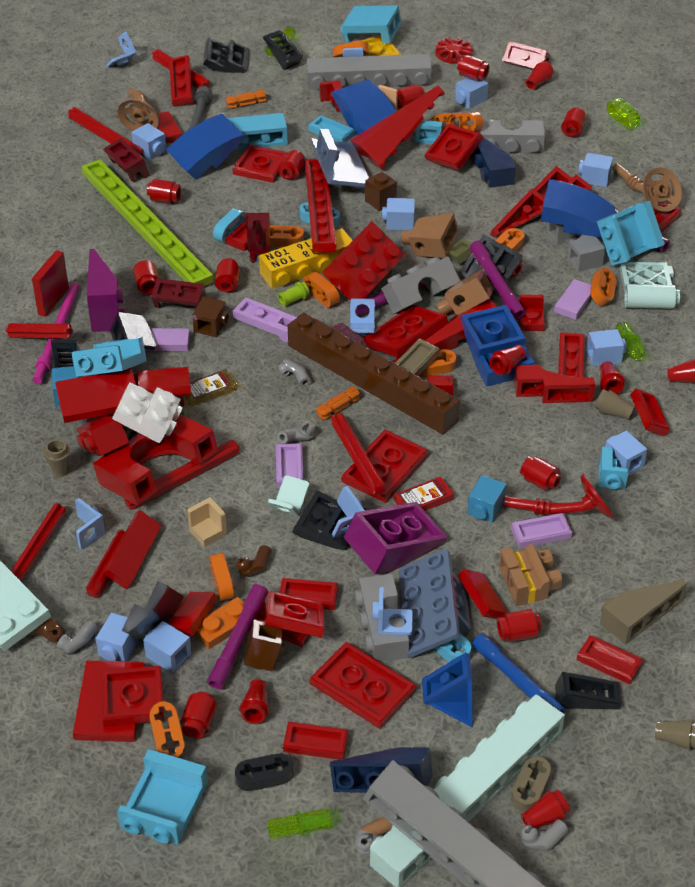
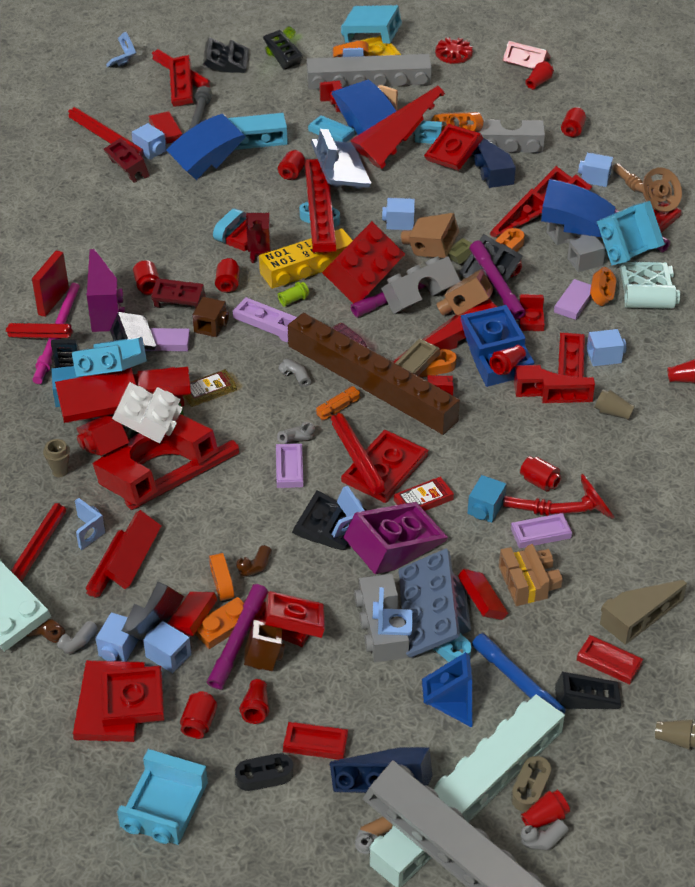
lime plate [81,159,214,286] -> none
medium nougat dish [118,88,159,131] -> none
red brick [147,179,181,204] -> none
orange beam [150,701,185,758] -> none
tan panel [187,497,227,547] -> none
orange axle [226,90,266,109] -> none
red tile [233,145,287,183] -> none
clear neon green axle [267,808,332,839] -> none
light aqua bracket [268,475,310,516] -> none
orange beam [270,225,304,247] -> none
red tile [279,578,338,610] -> none
orange beam [303,272,340,308] -> none
red tile [309,641,416,729] -> none
light blue bracket [350,299,375,335] -> none
red tile [362,305,448,357] -> none
reddish brown brick [365,172,397,212] -> none
red brick [397,84,425,109] -> none
light blue brick [455,78,488,109] -> none
red brick [457,55,490,81] -> none
red brick [497,609,541,642] -> none
medium azure bracket [598,447,628,489] -> none
red cone [599,361,625,394] -> none
light blue brick [605,430,647,475] -> none
clear neon green beam [607,98,640,129] -> none
clear neon green axle [615,321,645,361] -> none
red tile [630,389,670,436] -> none

